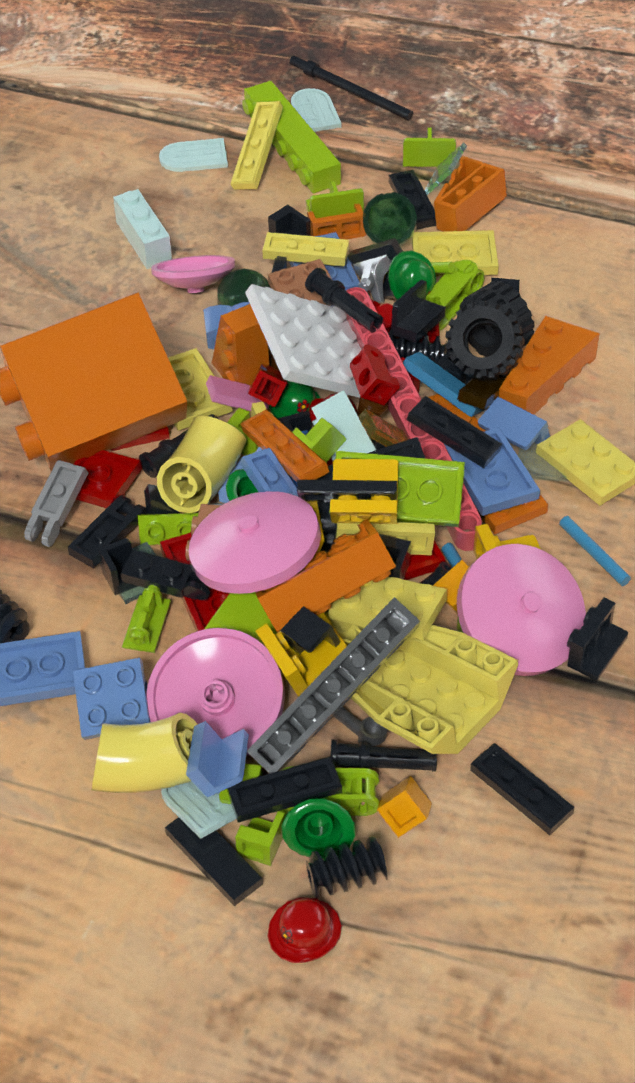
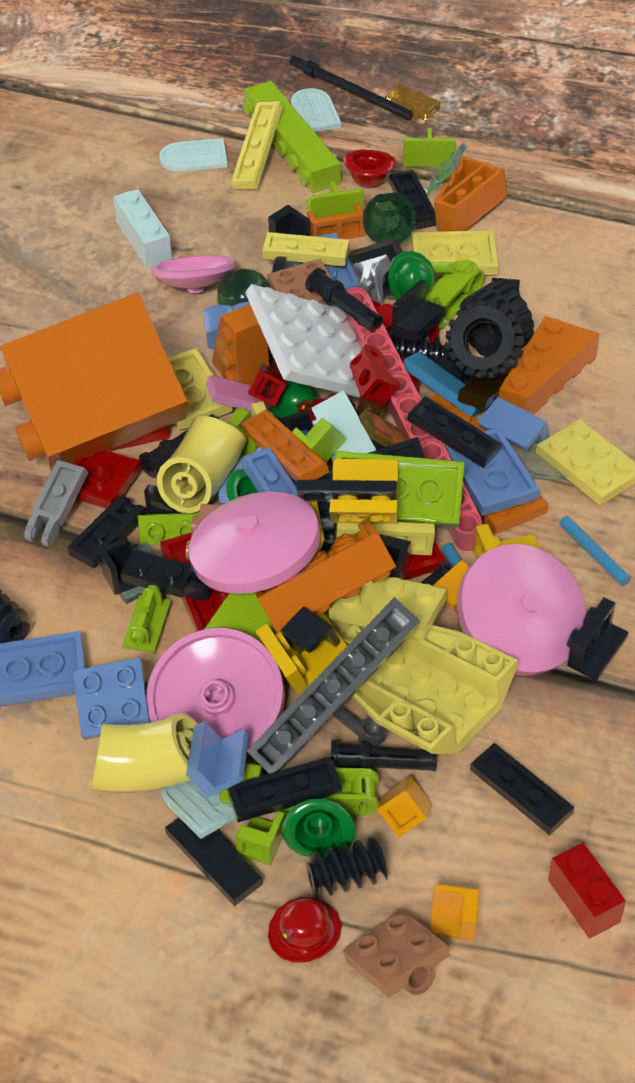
none -> red hat [343,149,396,187]
none -> nougat plate [343,911,450,998]
none -> clear yellow tile [385,84,440,121]
none -> light orange panel [430,884,480,941]
none -> red brick [548,842,626,939]

